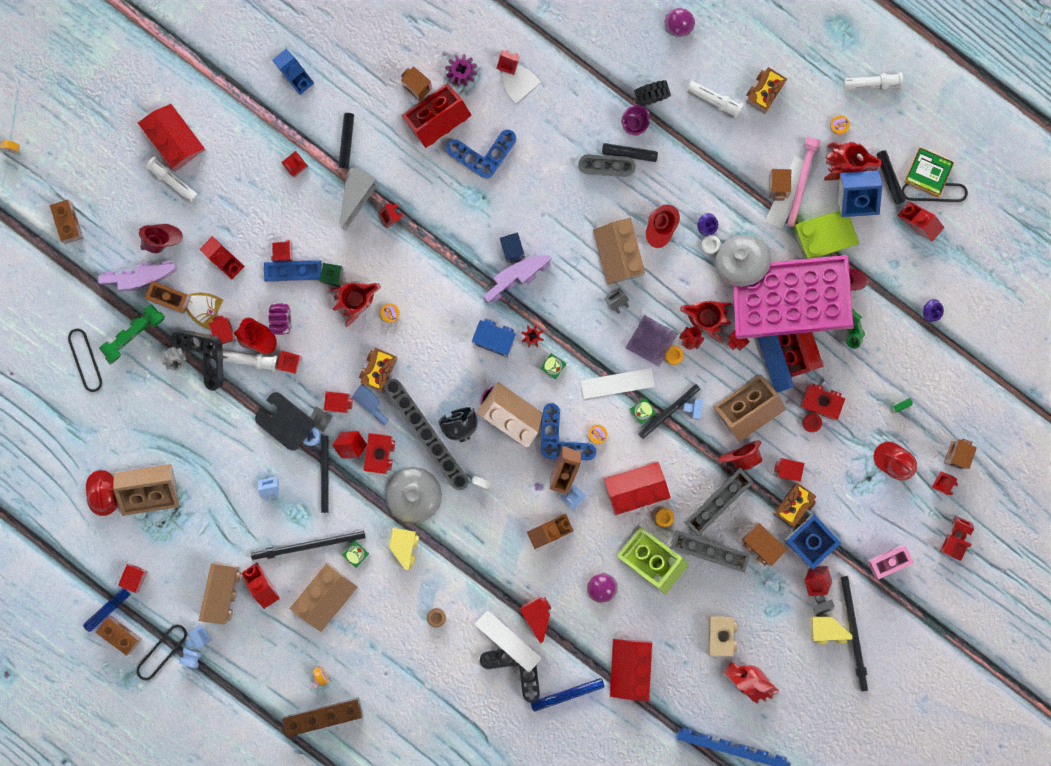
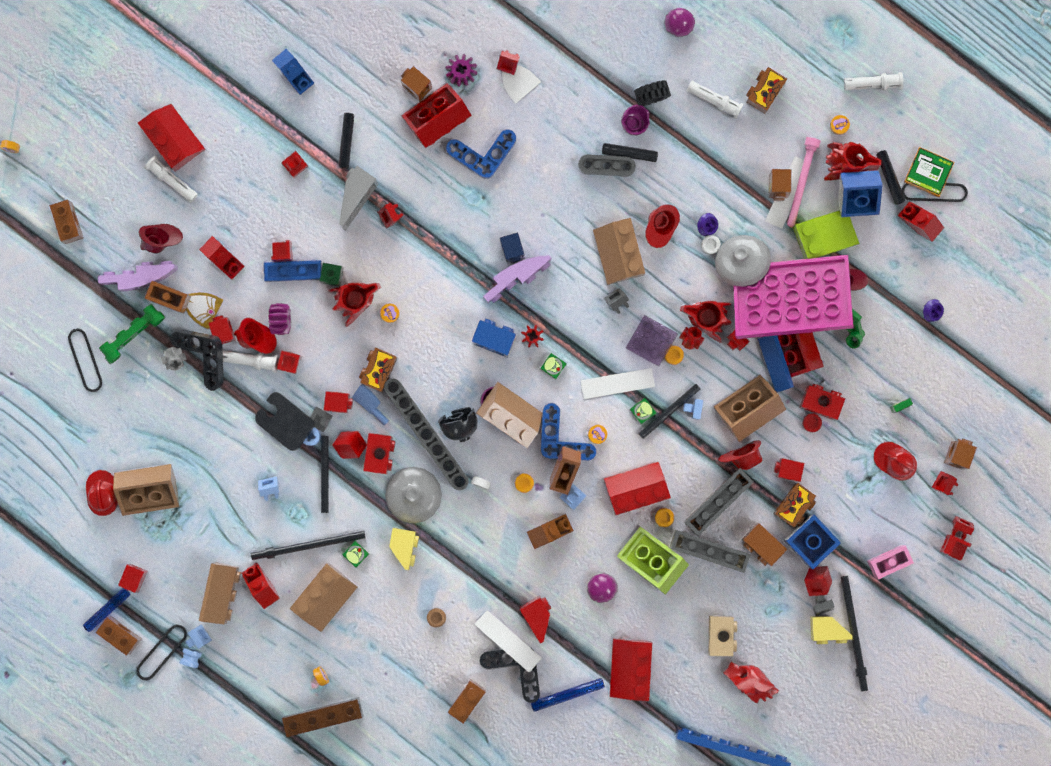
none -> dark orange brick [448,679,486,724]
none -> light orange tile [515,474,534,493]

